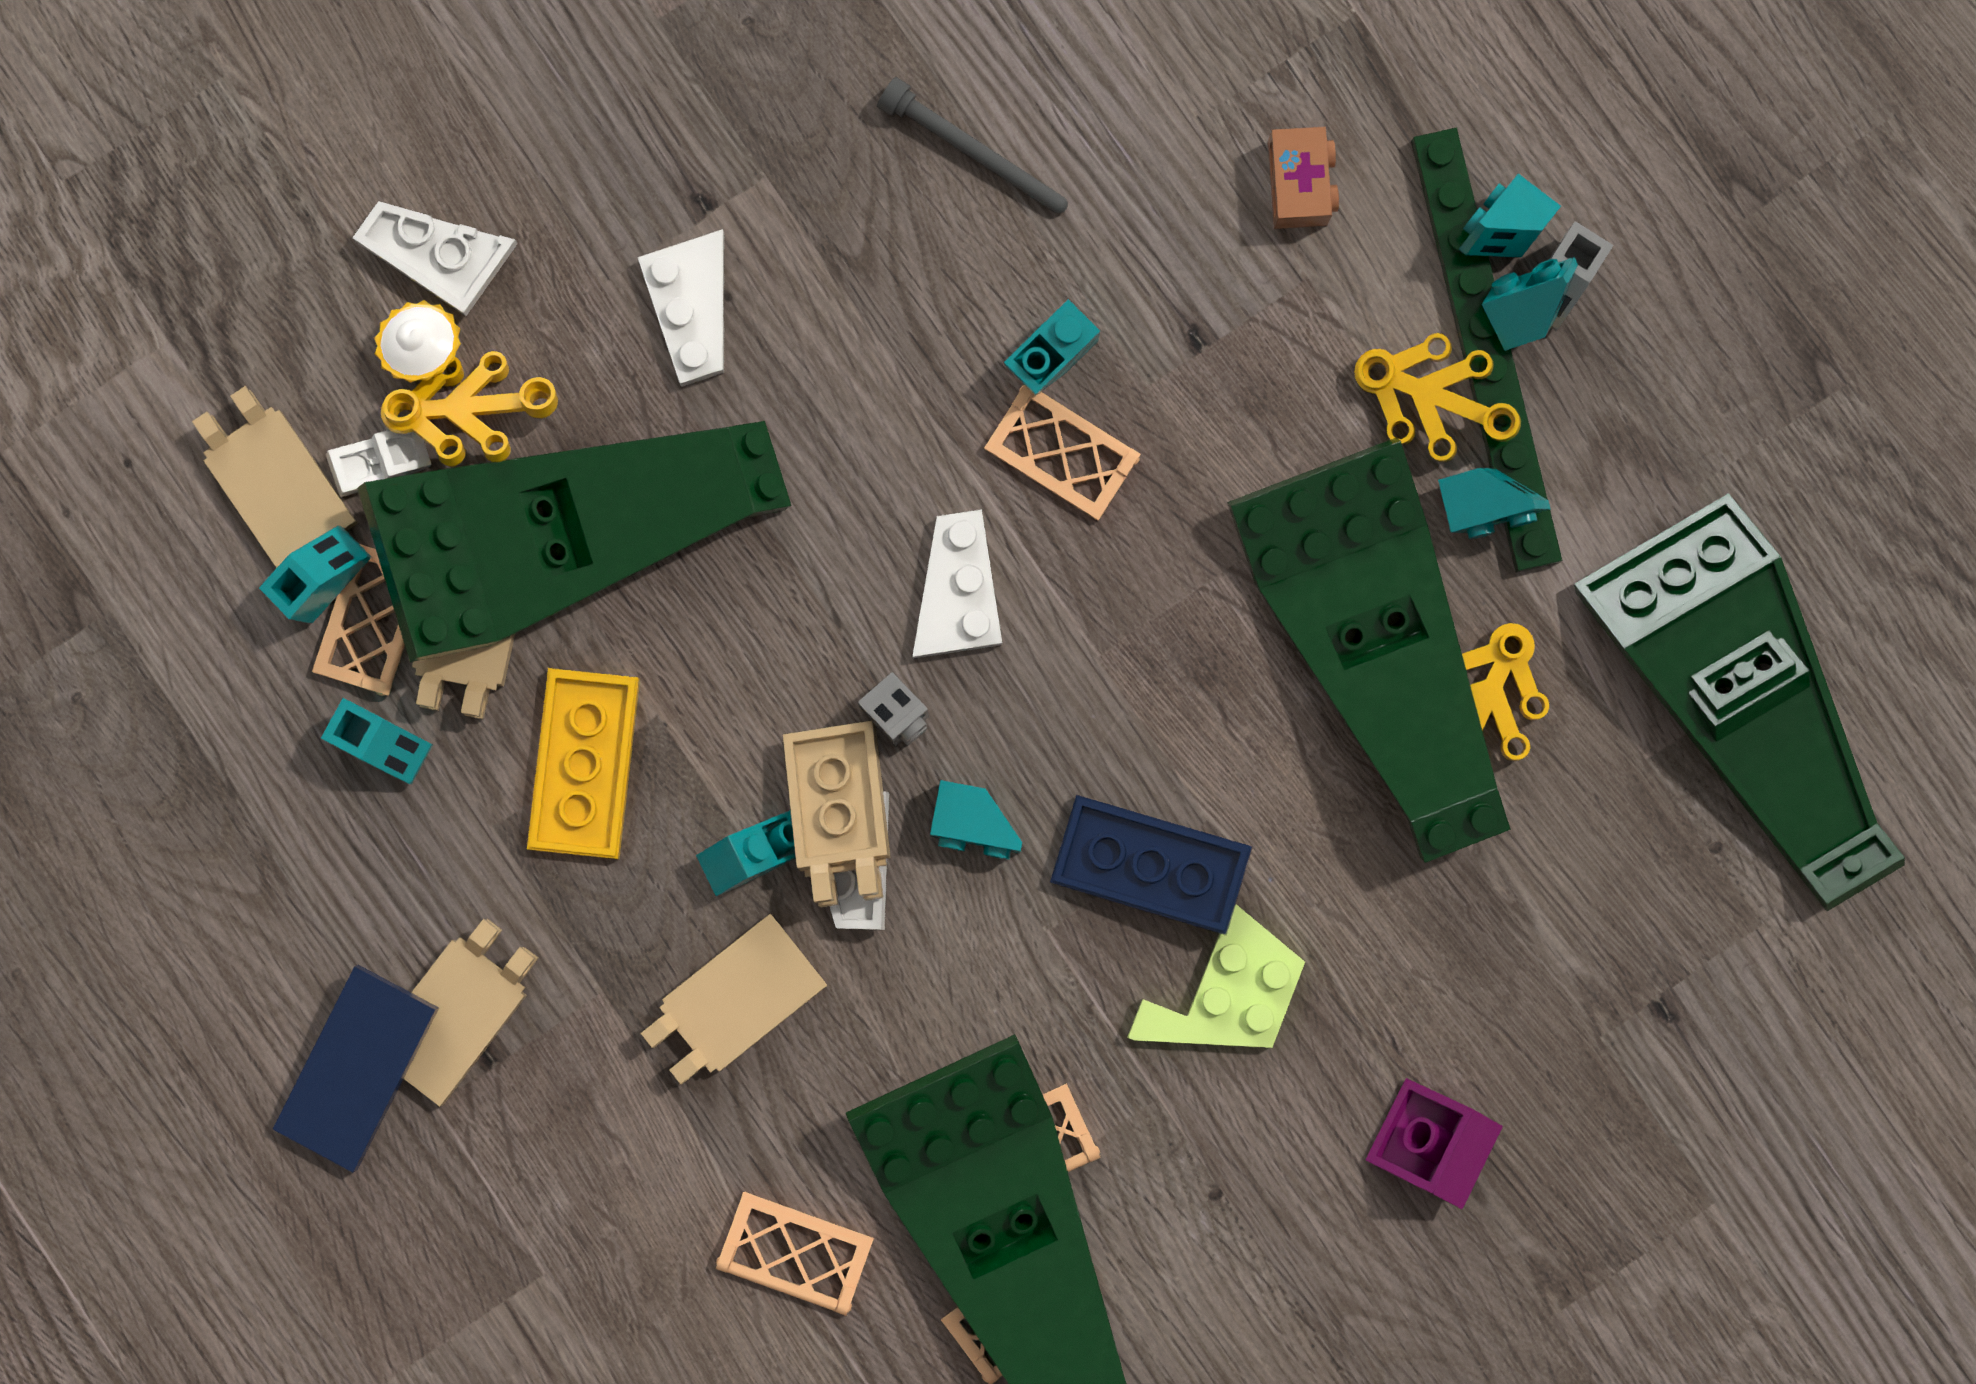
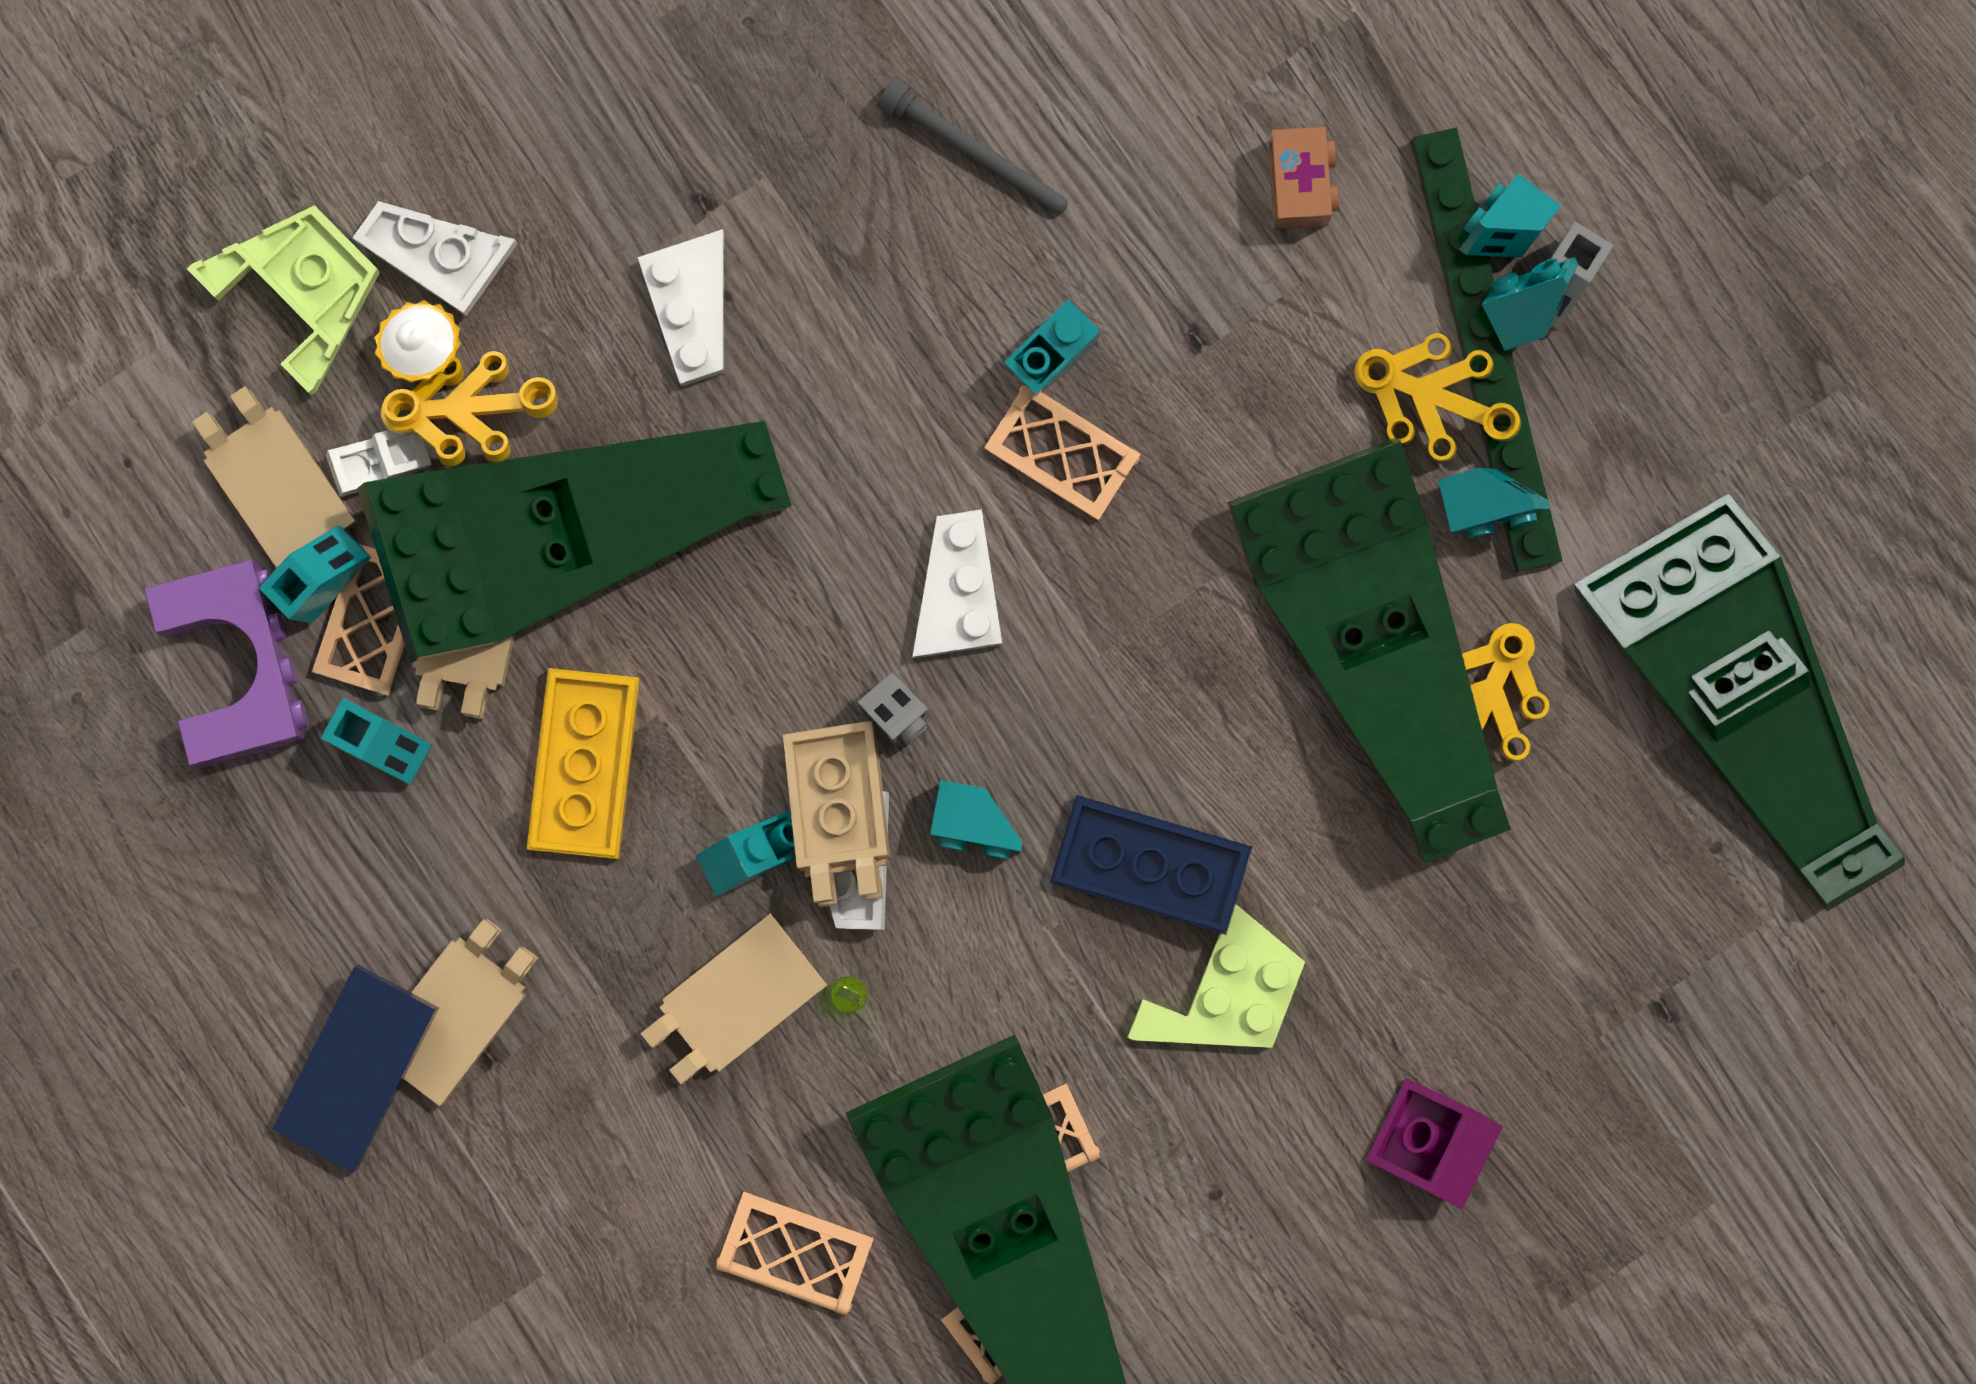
none -> medium lavender arch [145,560,309,768]
none -> yellowish green wing [187,205,380,395]
none -> clear neon green hinge [830,976,868,1013]

